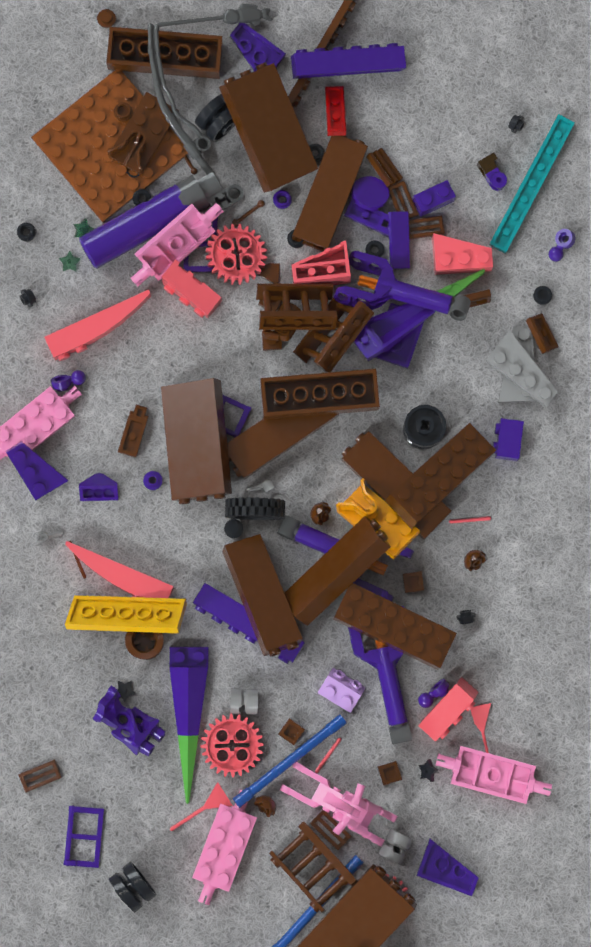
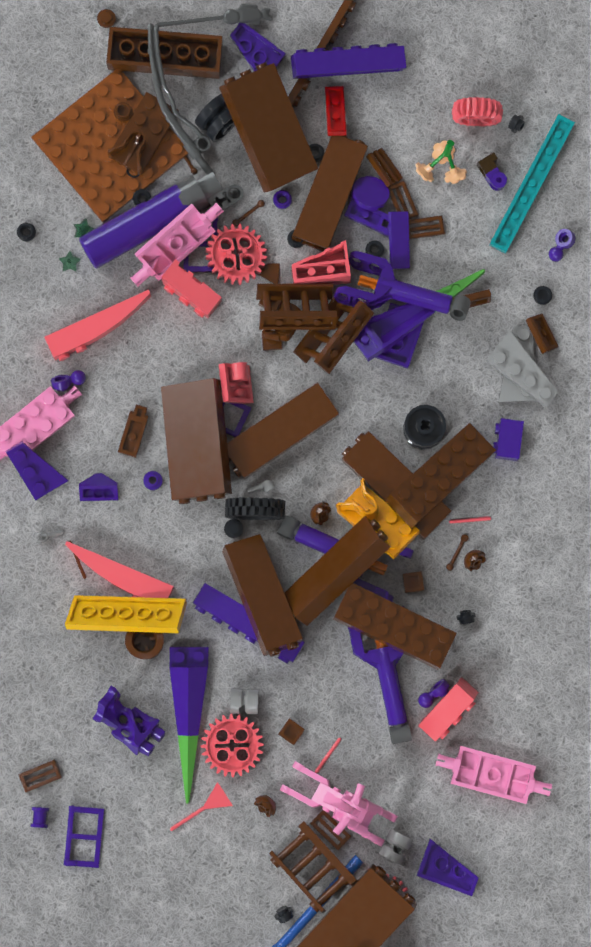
black plate [20,289,36,307] -> none
black wheel [109,861,157,913] -> none
black piece [117,681,136,702] -> none
bright pink plate [192,790,257,905] -> none
blue piece [233,714,347,808] -> none
reddish brown brick [260,369,380,420] -> none
lavender bracket [318,668,365,713] -> none
reddish brown plate [378,761,402,785] -> none
dark purple brick [413,180,456,217] -> none
black piece [418,759,439,782] -> none
coral wedge [432,233,493,275] -> none
coral piece [470,703,491,753] -> none
none -> dark purple bush [30,807,49,828]
none -> coral plate [219,362,254,404]
none -> black plate [274,906,294,923]
none -> light nougat plant [416,140,467,184]
none -> reddish brown hinge [446,534,468,571]
none -> coral gear [452,97,503,127]

